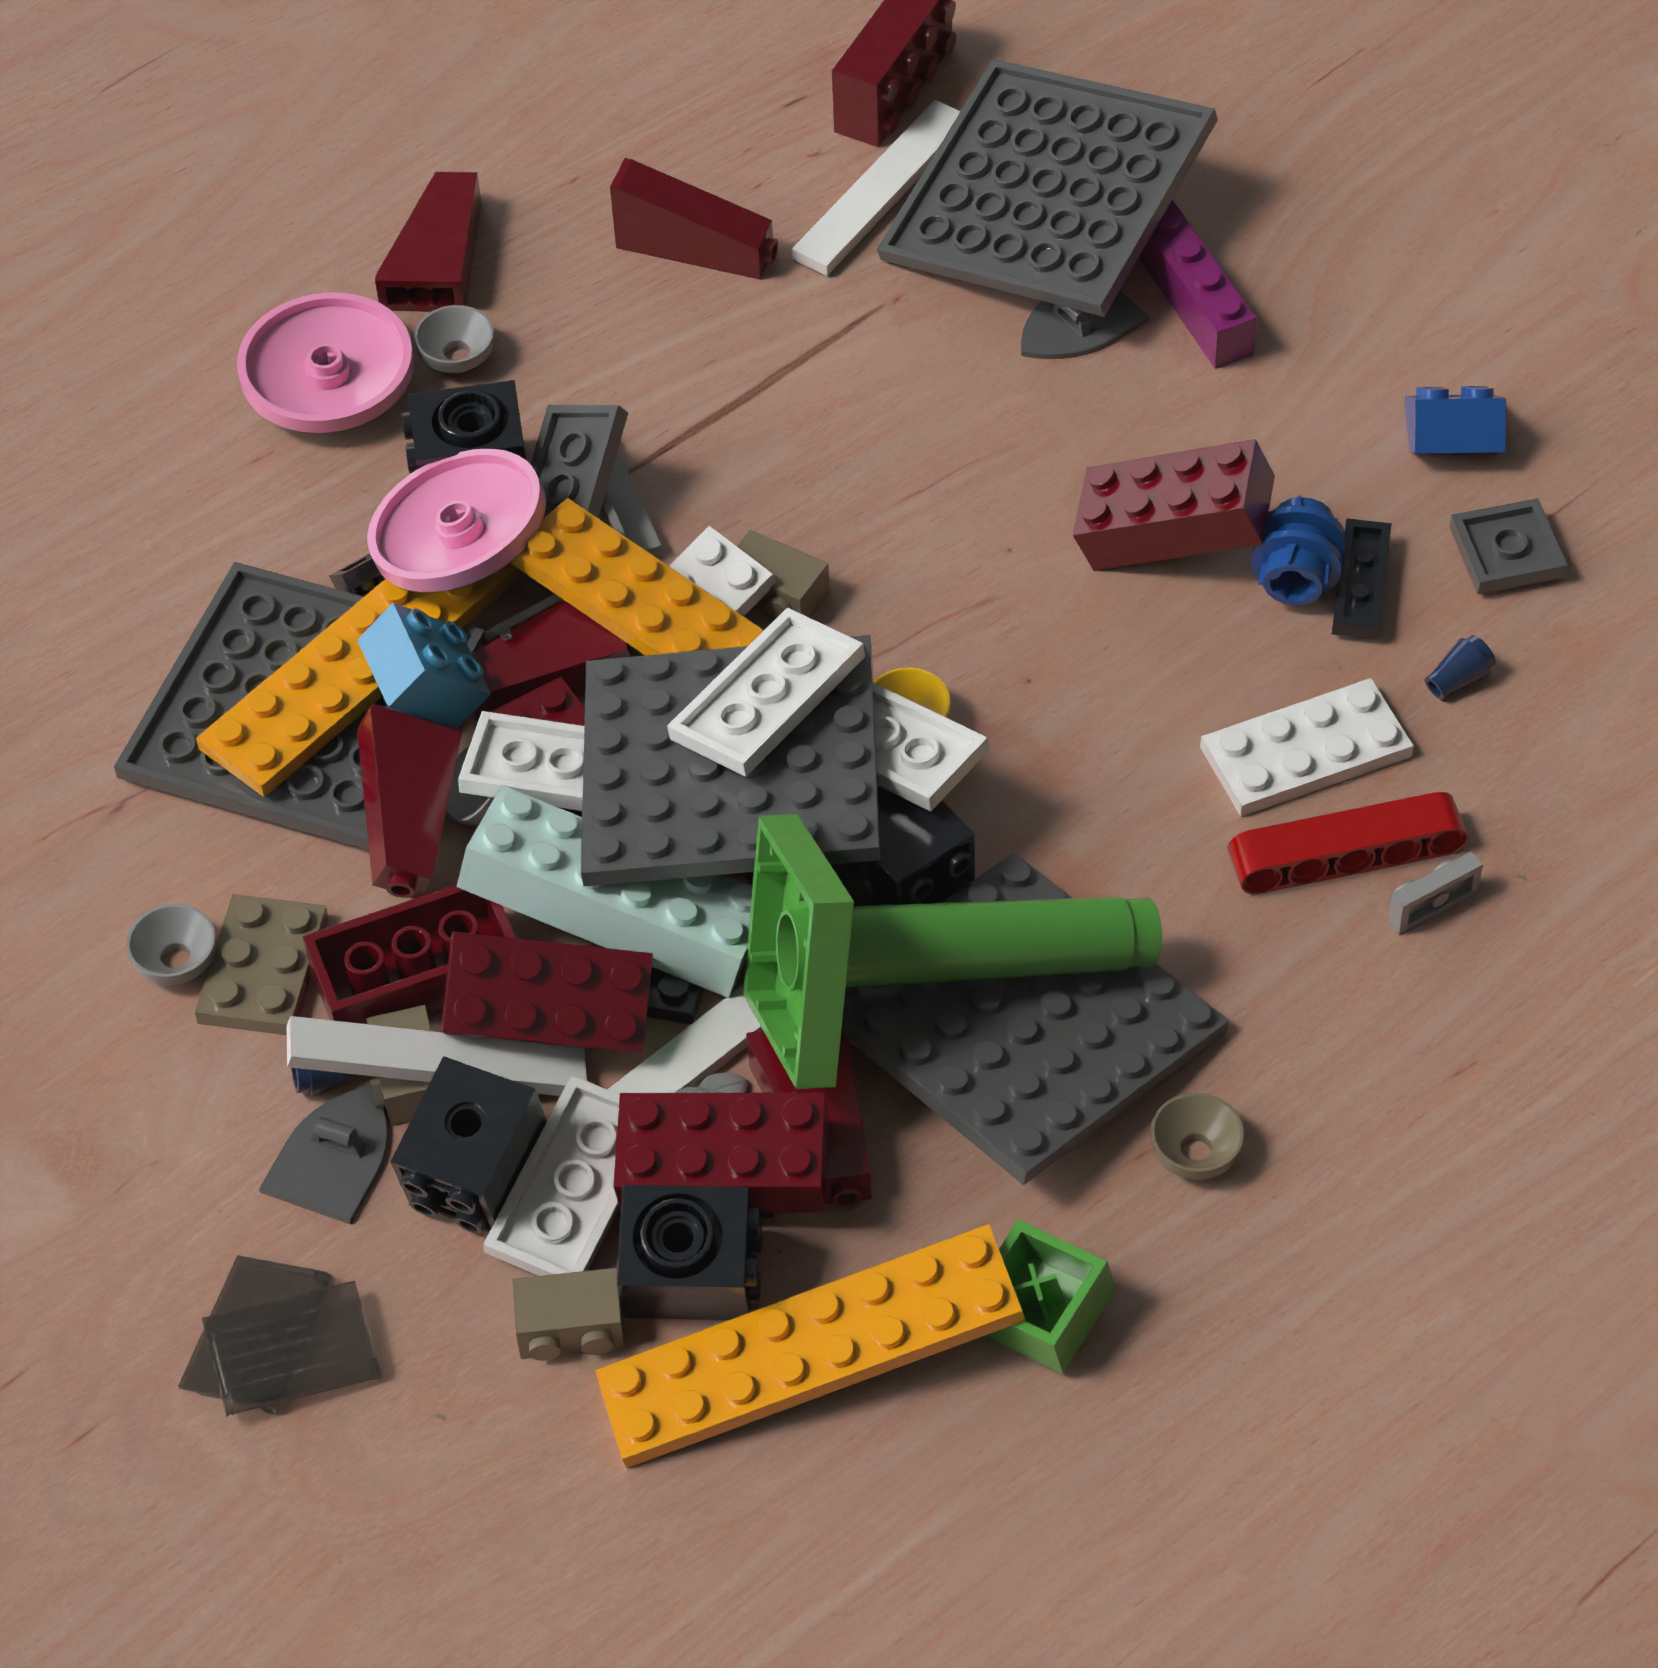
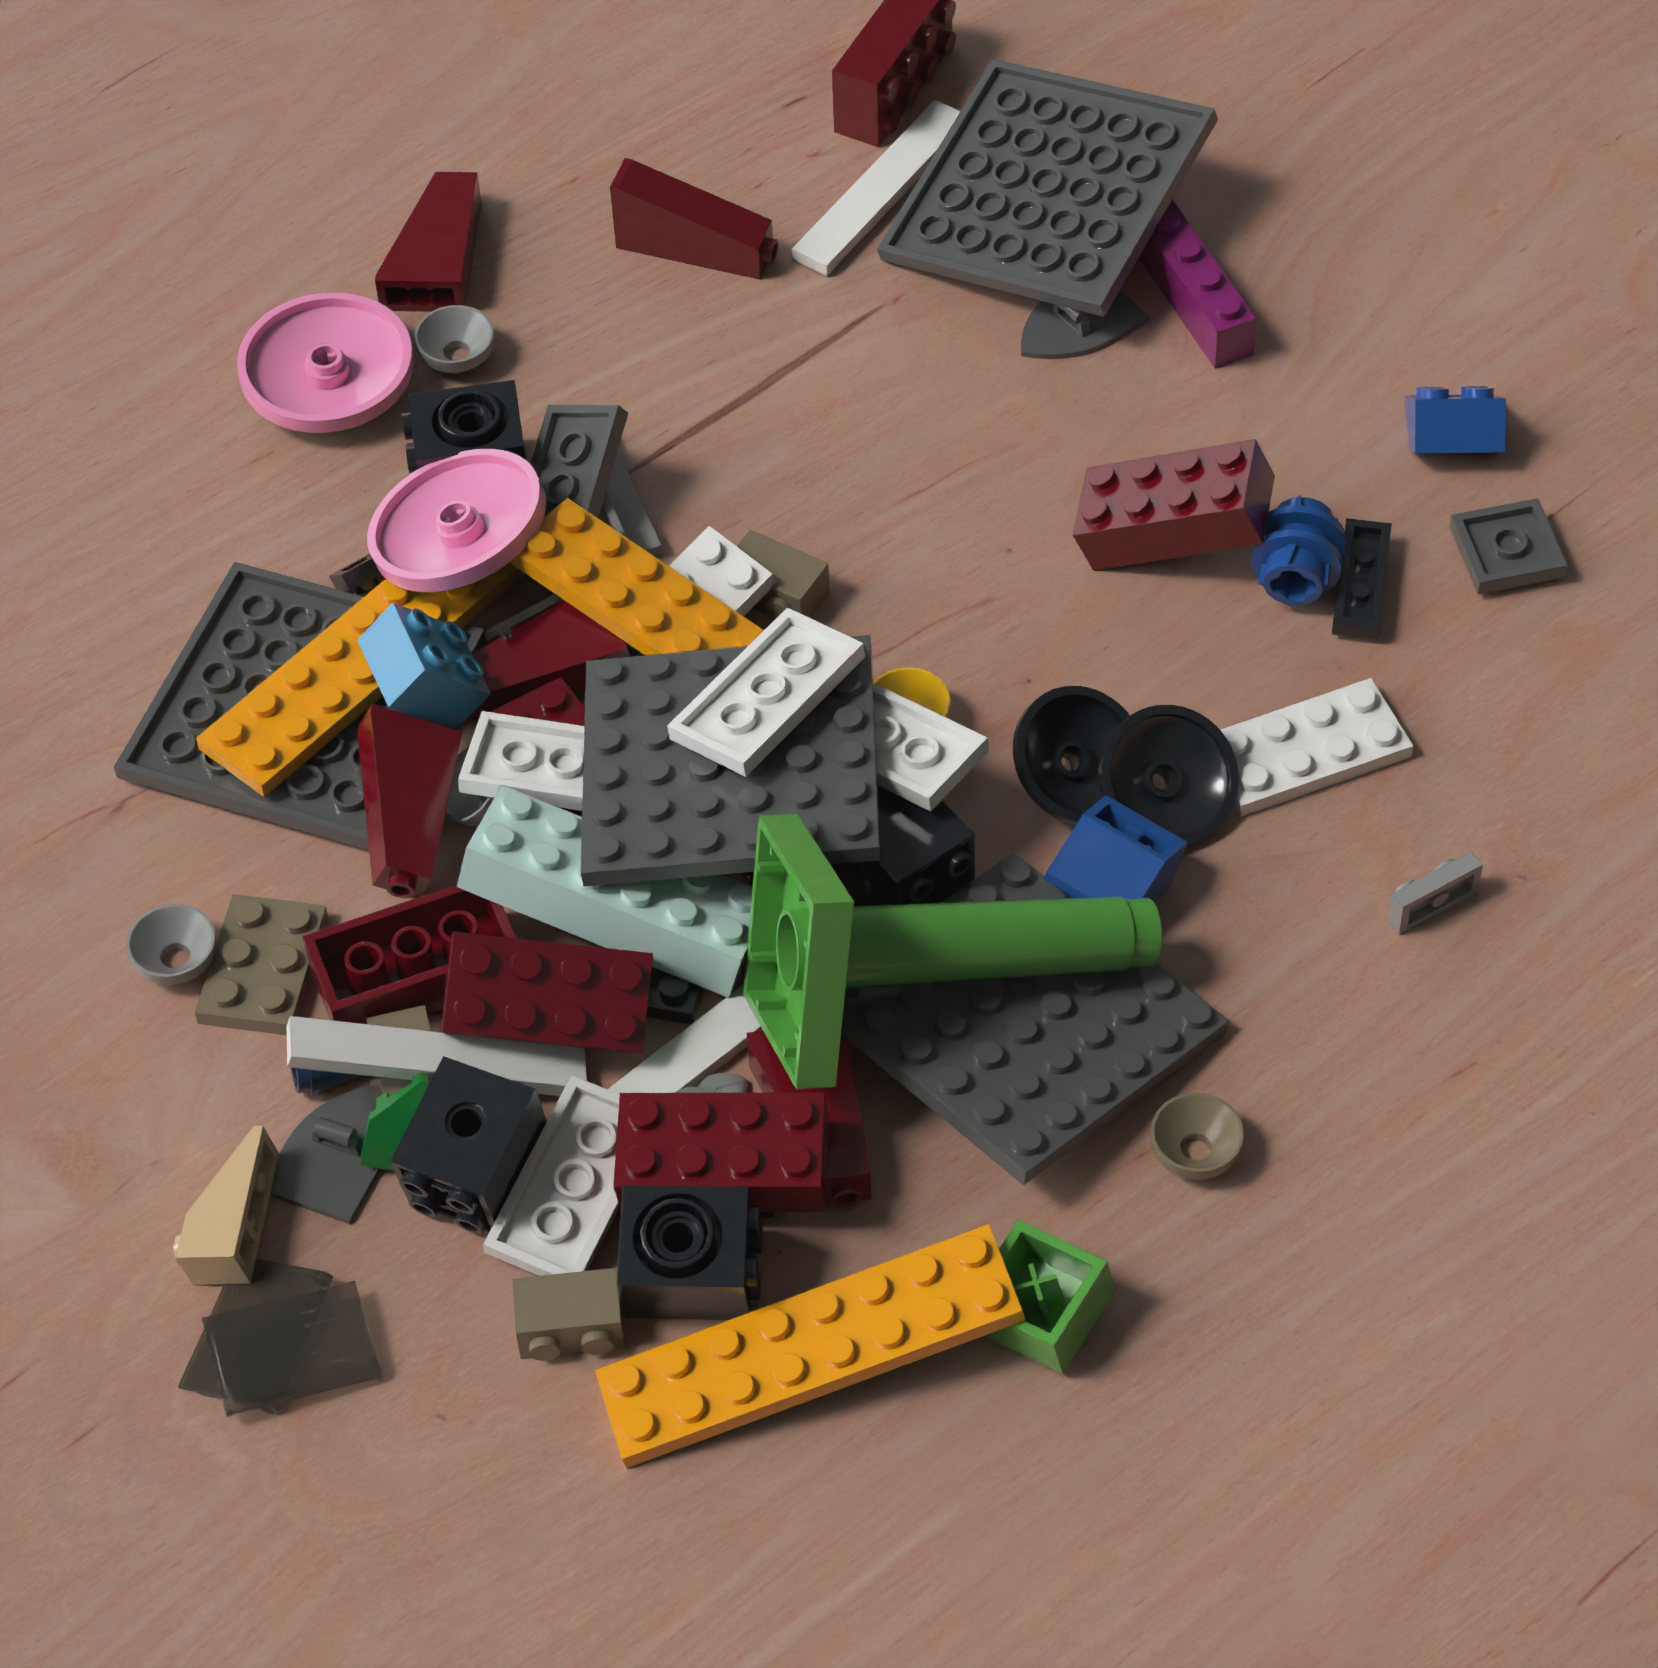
red beam [1227,792,1469,894] -> none
dark blue cone [1425,635,1496,700] -> none
none -> tan slope [174,1126,279,1285]
none -> green slope [360,1073,428,1170]
none -> black dish [1013,686,1130,825]
none -> blue slope [1044,795,1187,901]
none -> black dish [1098,705,1239,846]

